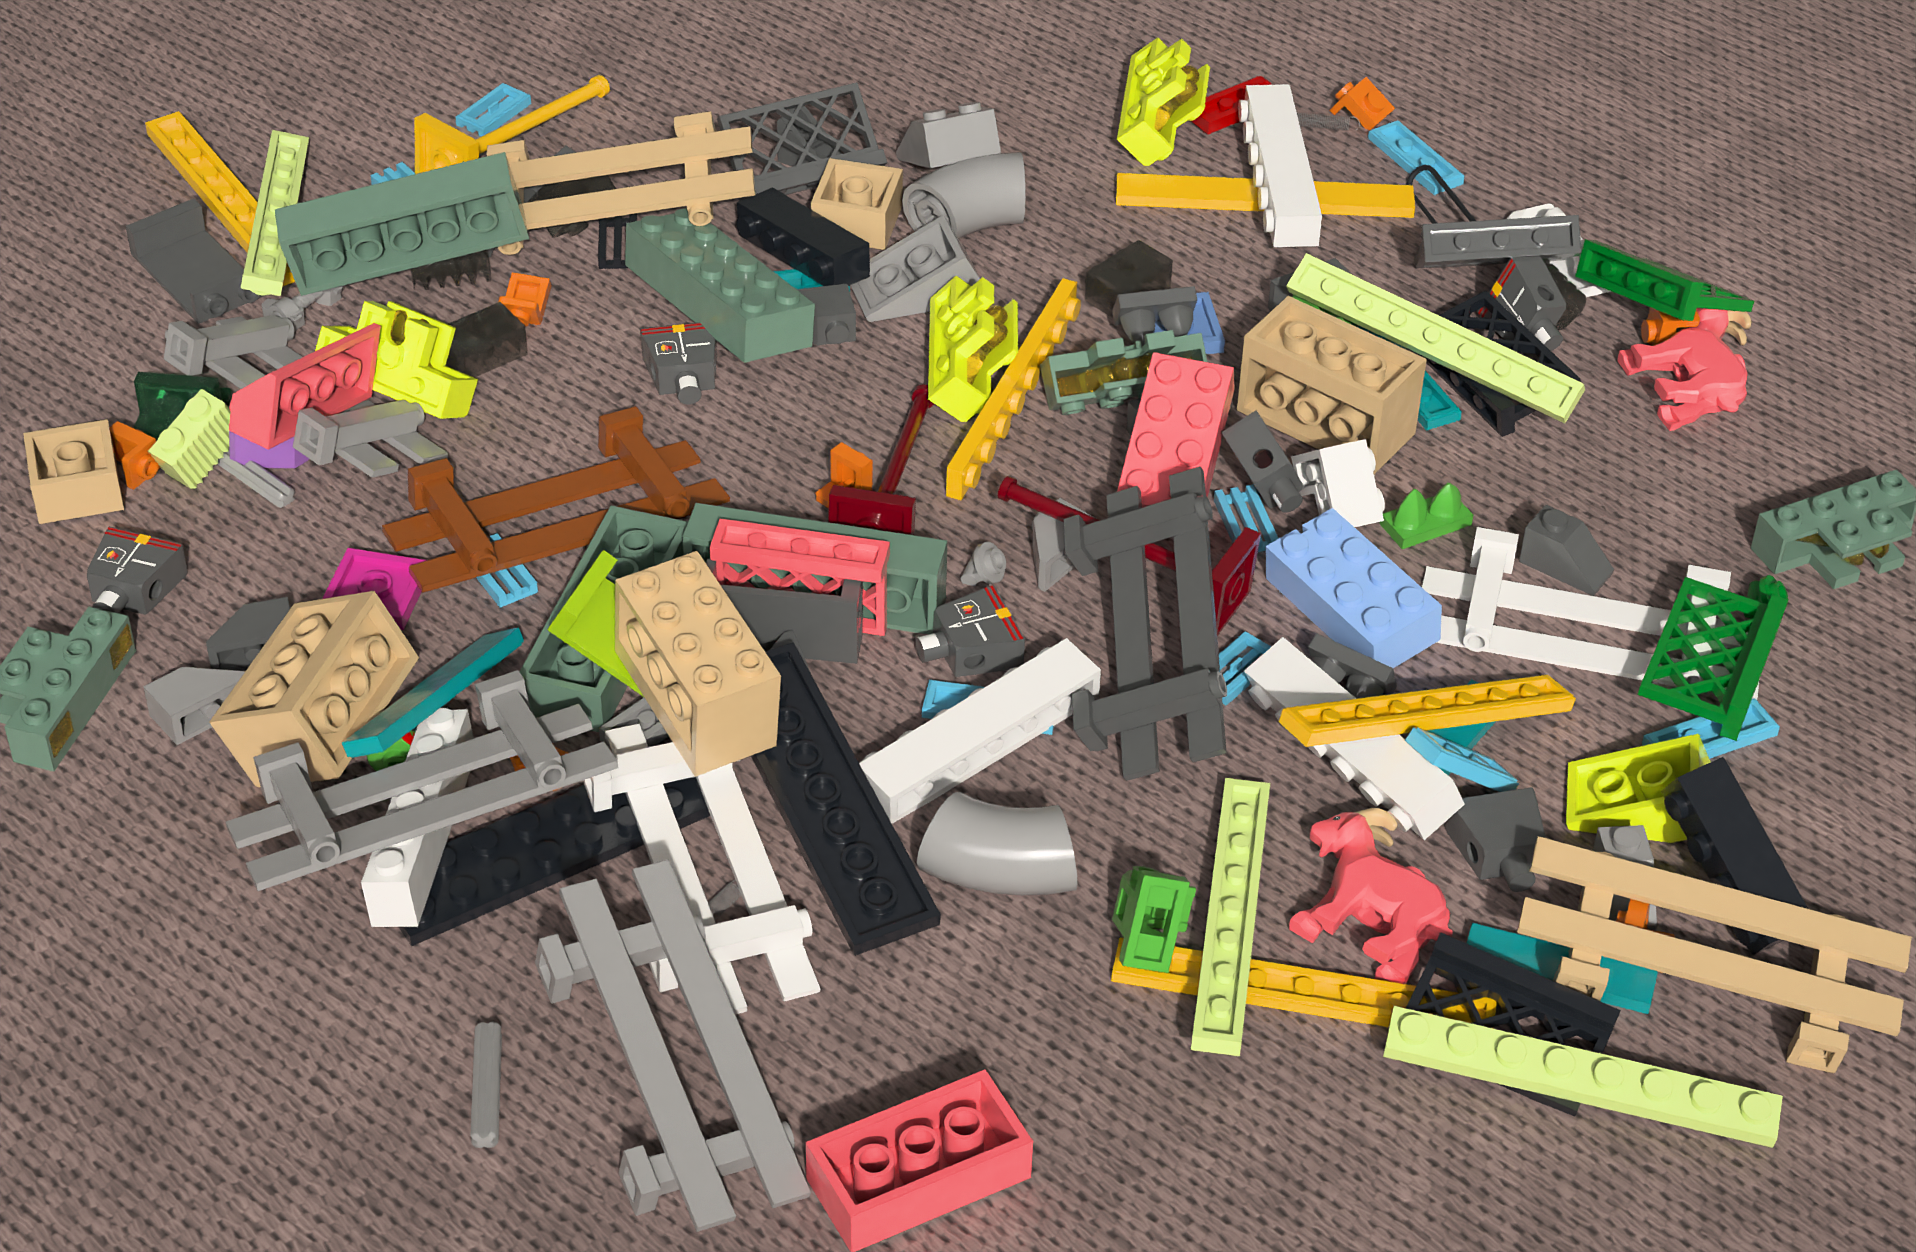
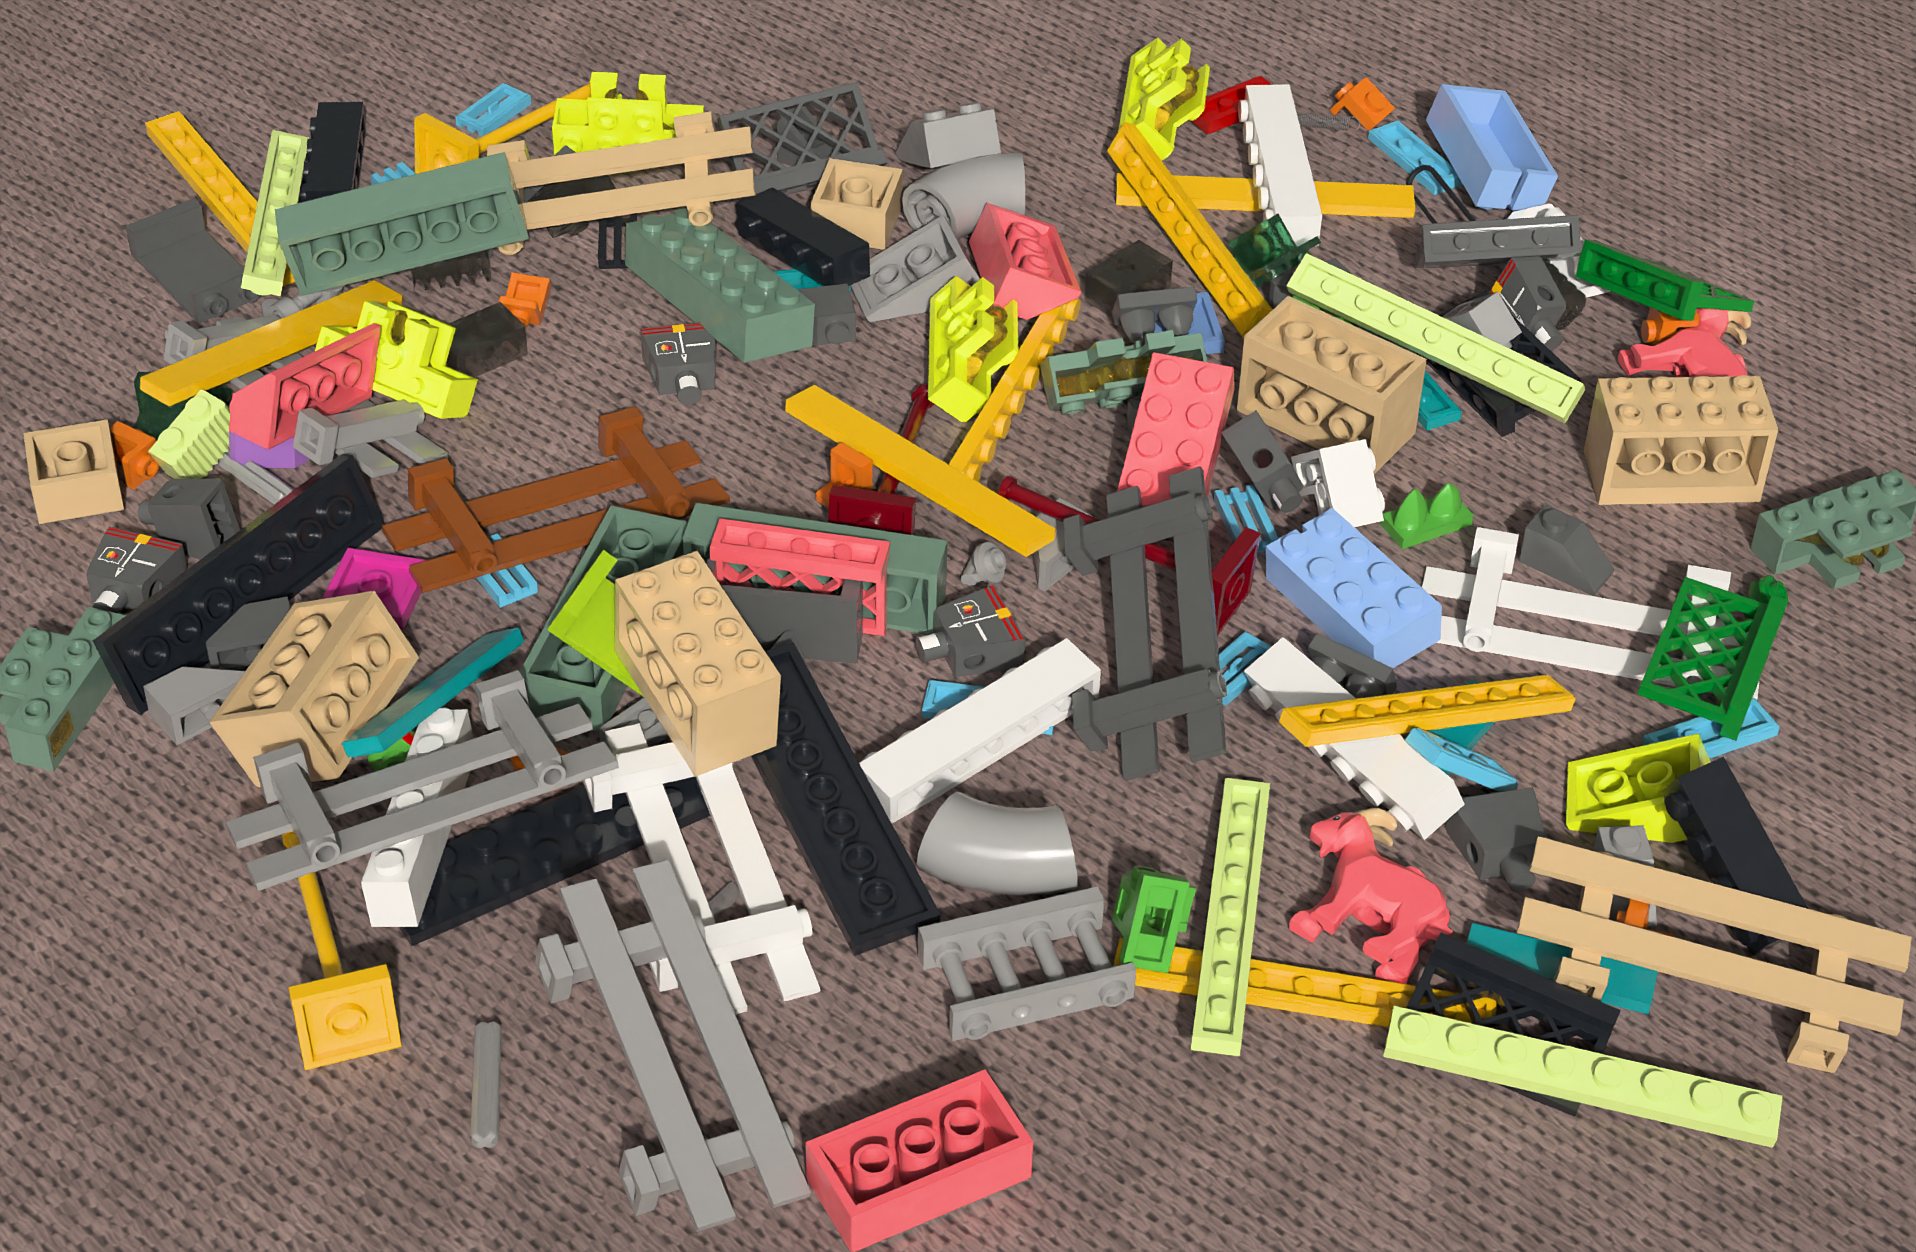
none -> black plate [93,454,385,715]
none -> dark grey torso [138,479,240,560]
none -> yellow tile [140,280,403,406]
none -> yellow tile [282,831,402,1070]
none -> black brick [300,102,366,203]
none -> neon yellow piece [552,72,704,155]
none -> yellow tile [785,385,1056,557]
none -> light grey fence [918,886,1136,1041]
none -> coral slope [969,203,1081,320]
none -> yellow tile [1107,122,1273,339]
none -> clear green bracket [1228,213,1321,288]
none -> light blue piece [1426,84,1558,211]
none -> light grey slope [1443,292,1522,349]
none -> tan brick [1584,375,1778,505]

